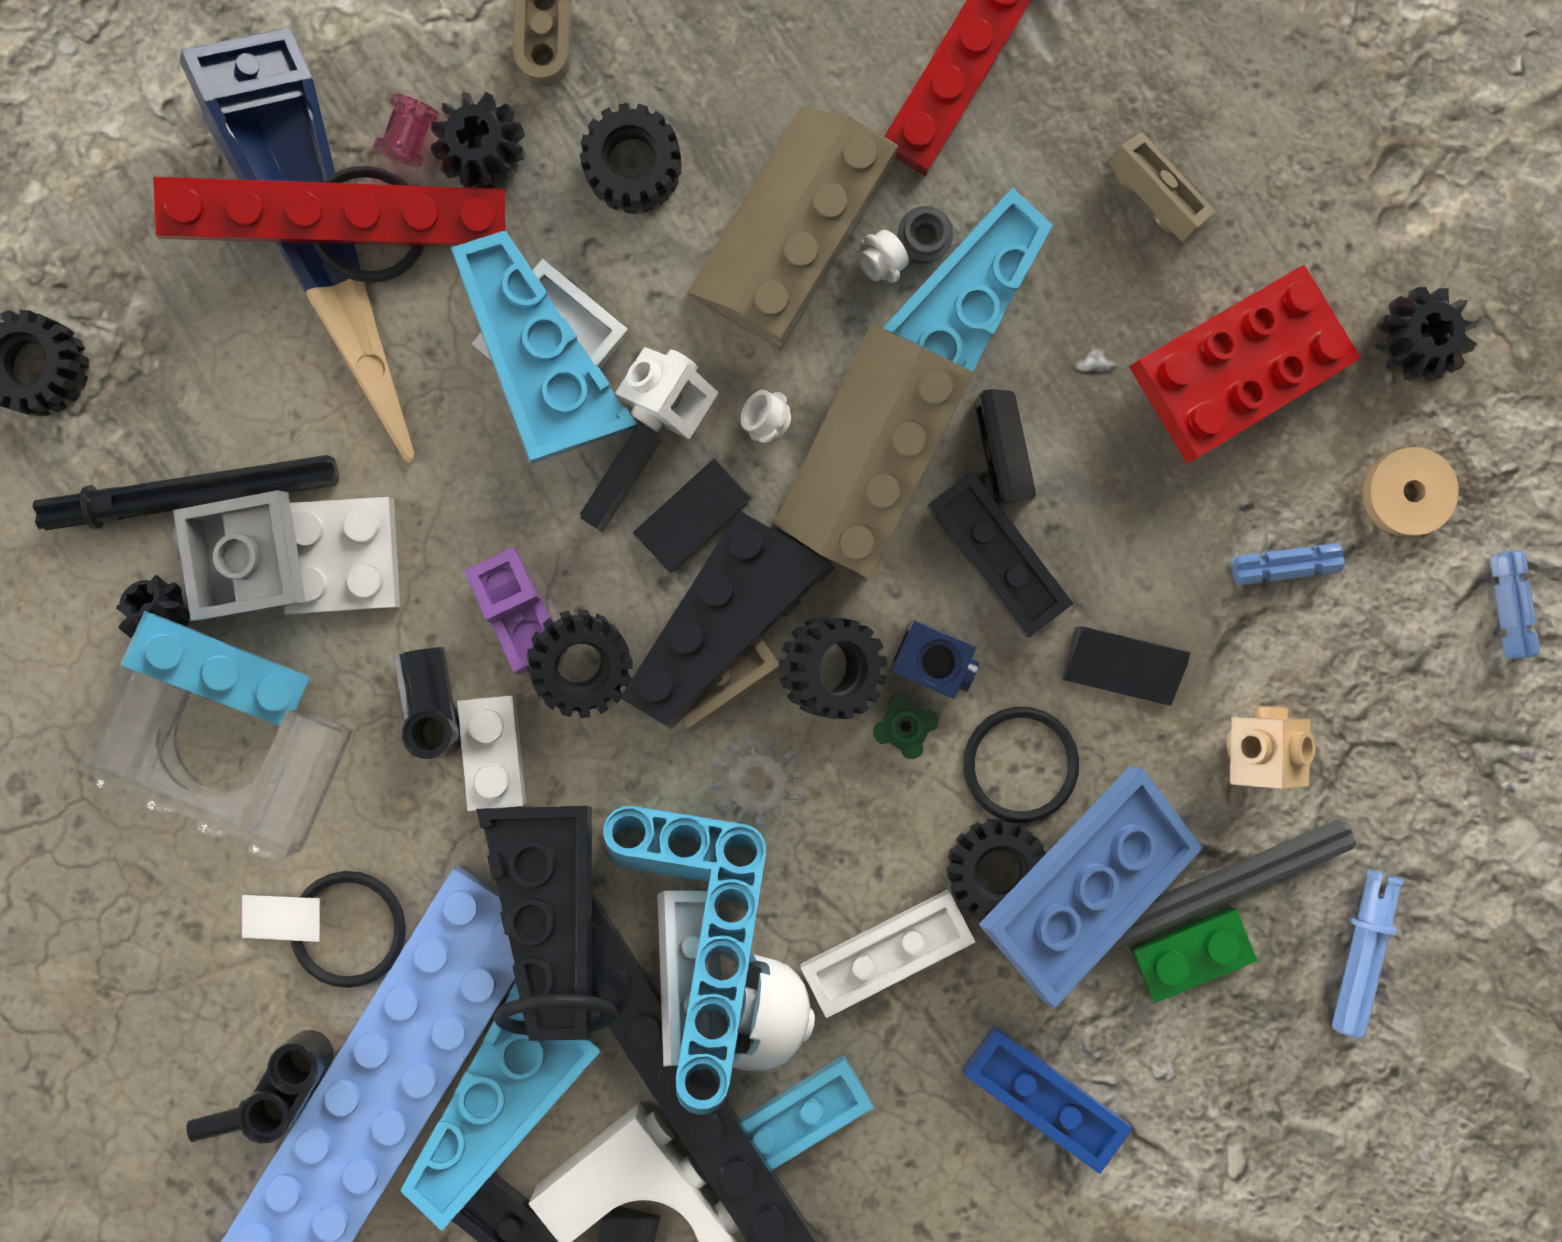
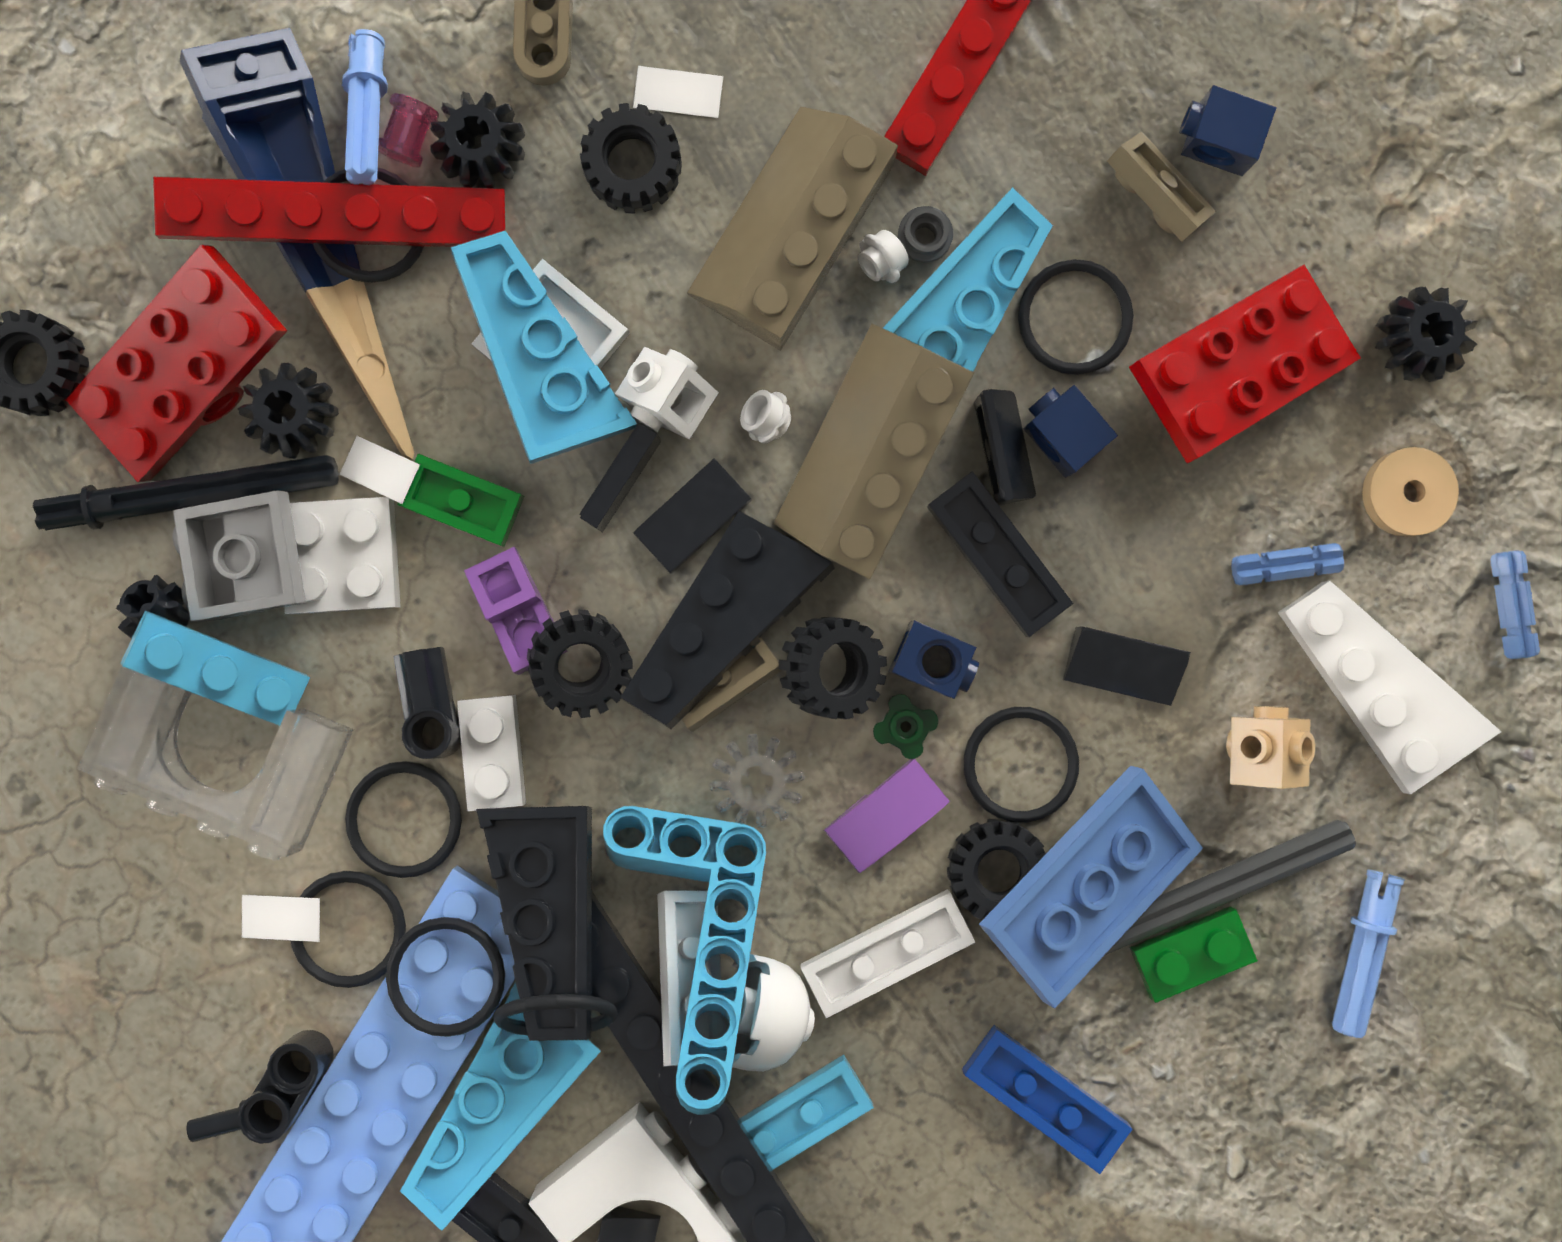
none -> red plate [66,245,288,483]
none -> black gear [237,363,339,459]
none -> white sticker [340,436,420,504]
none -> light blue axle [342,29,388,185]
none -> black tyre [345,761,462,878]
none -> black tyre [386,917,505,1037]
none -> green plate [397,454,525,547]
none -> white sticker [633,66,723,118]
none -> medium lavender slope [824,759,950,873]
none -> black tyre [1018,259,1134,375]
none -> dark blue brick [1023,385,1118,478]
none -> dark blue brick [1179,85,1277,176]
none -> white wing [1278,581,1501,794]

